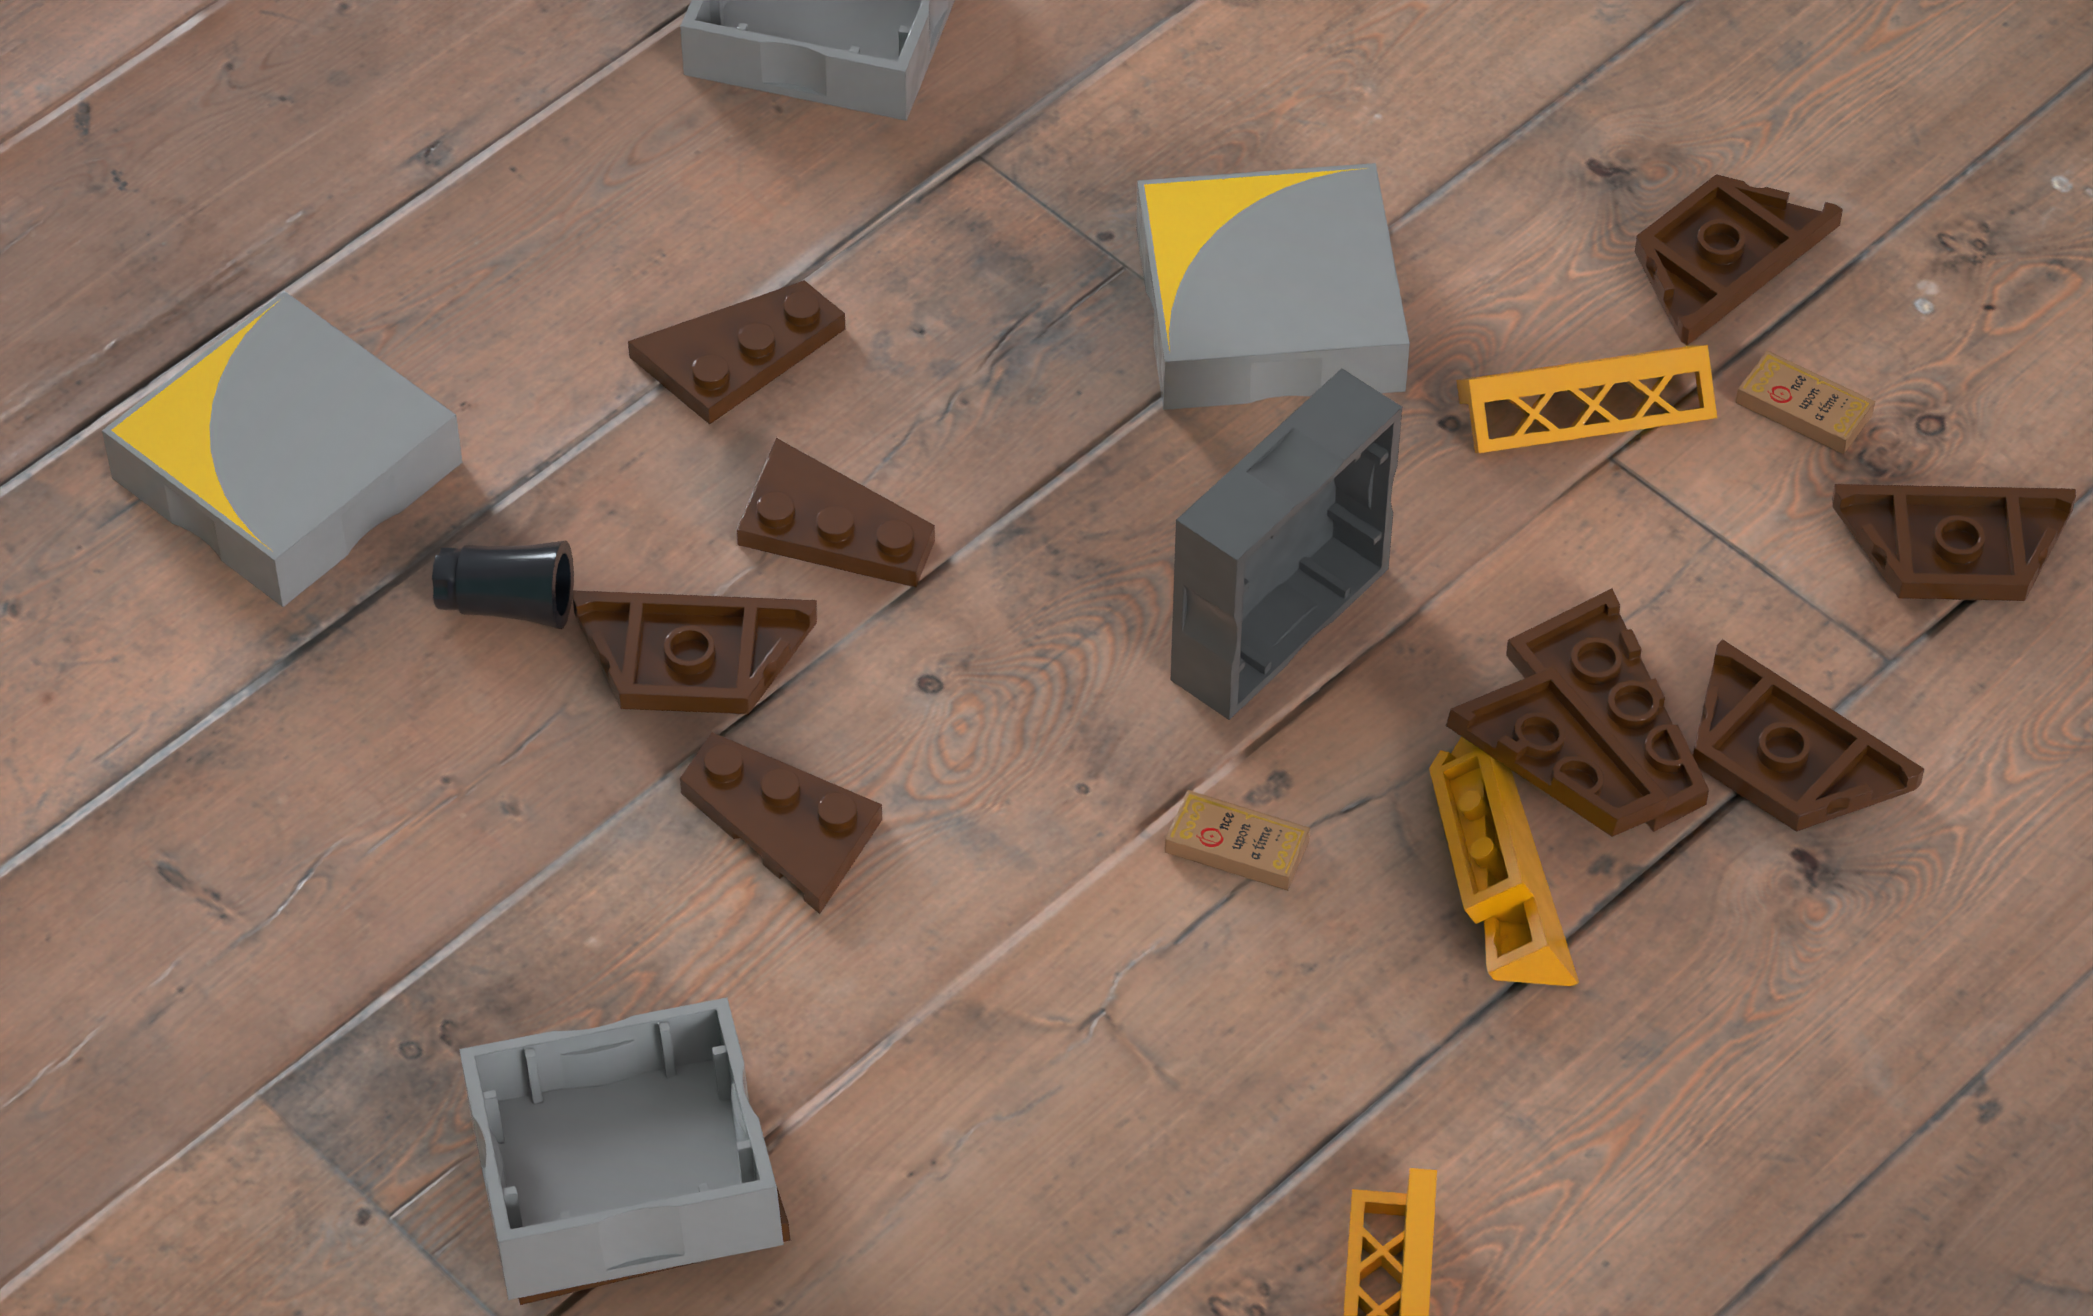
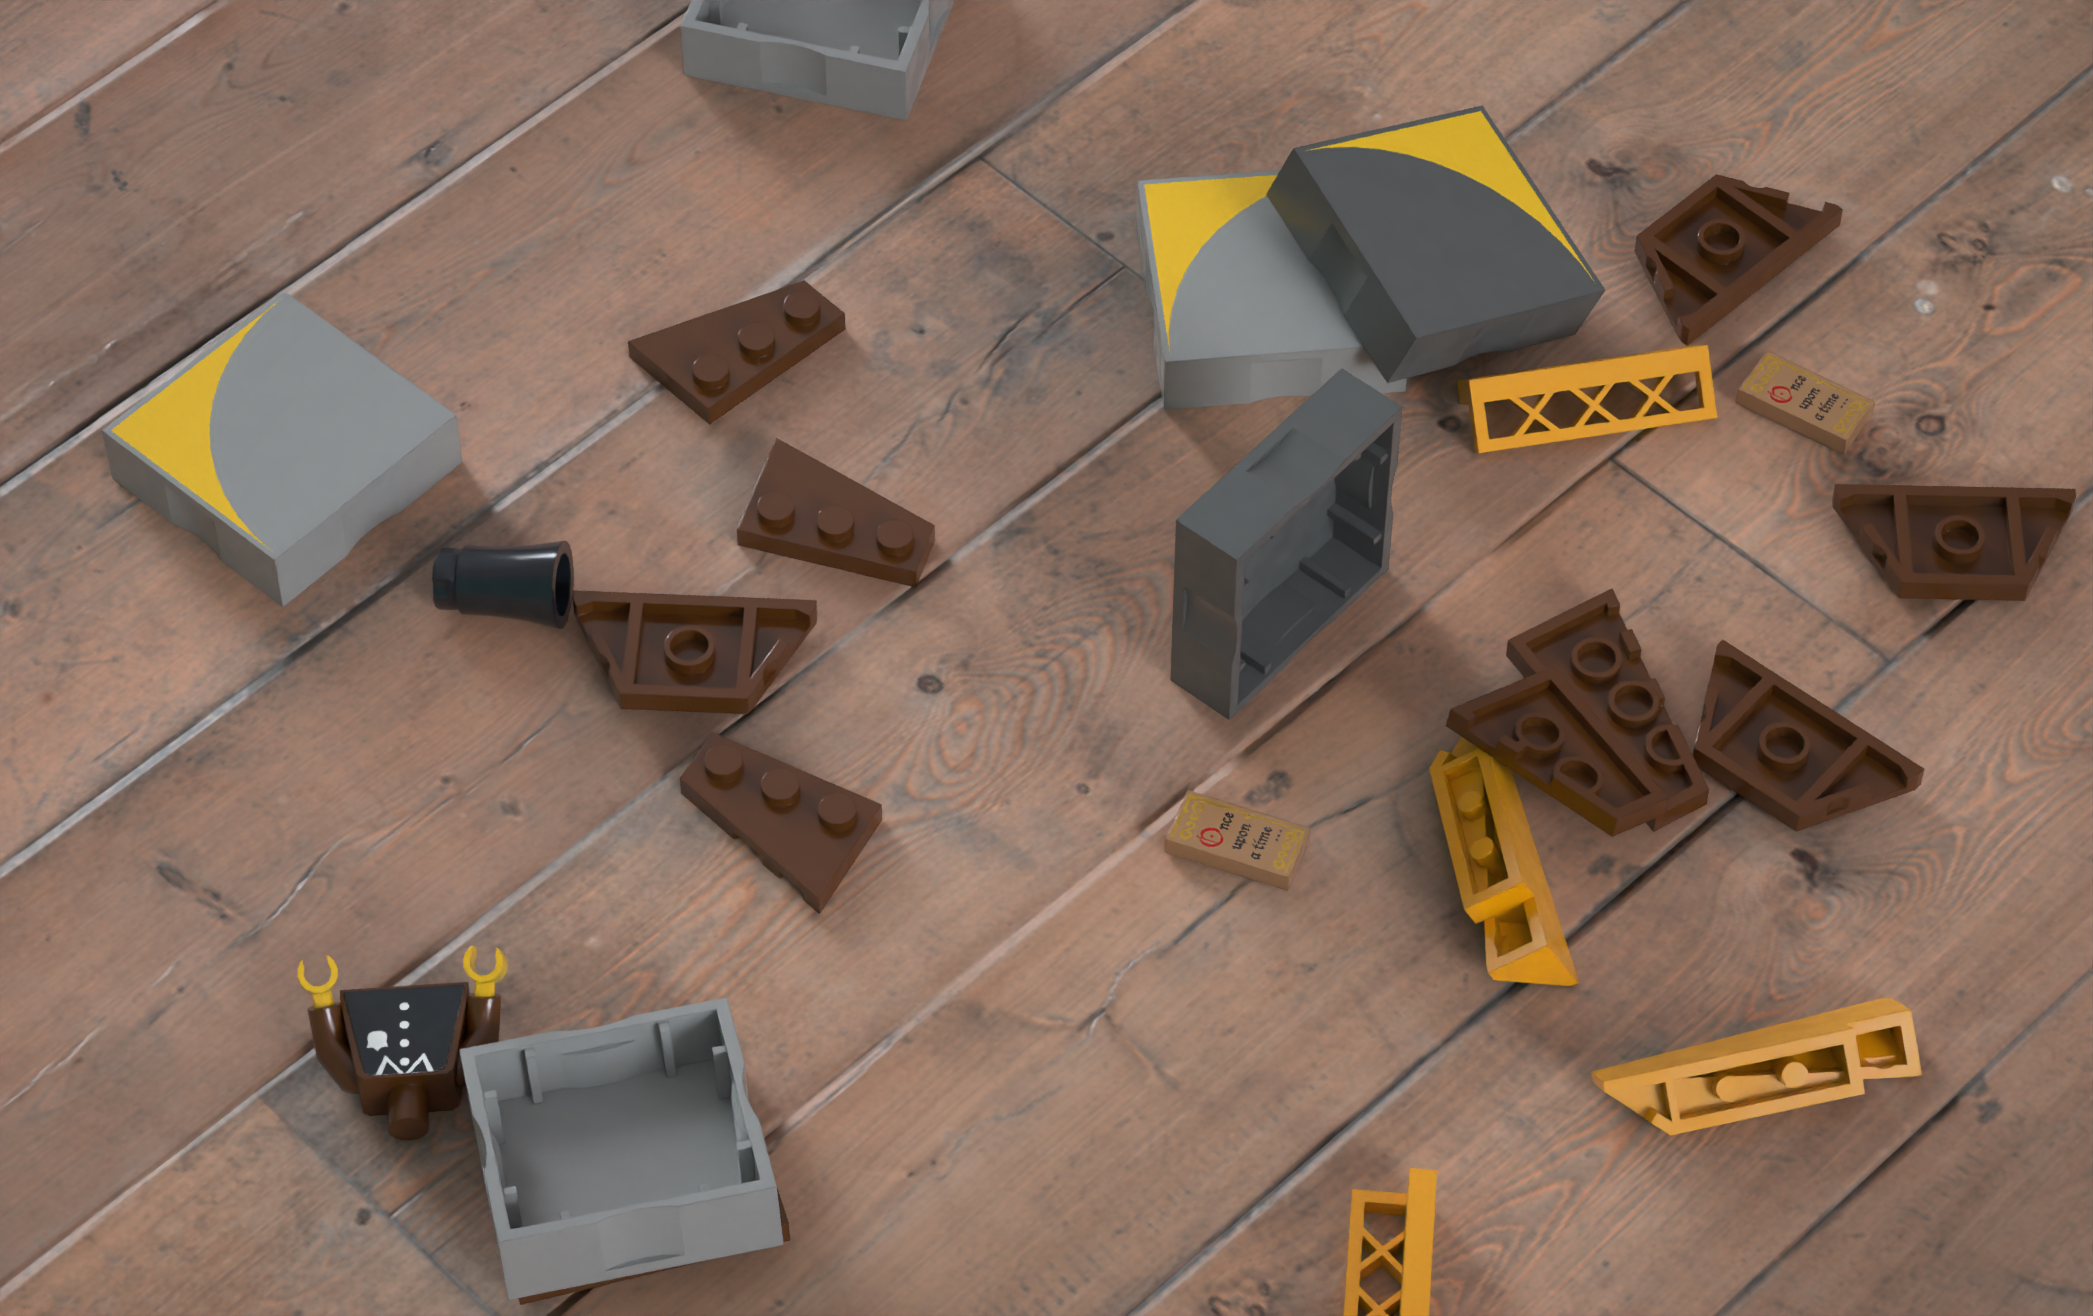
none -> torso [297,945,508,1140]
none -> dark grey tile [1266,105,1605,383]
none -> light orange wedge [1591,997,1922,1136]

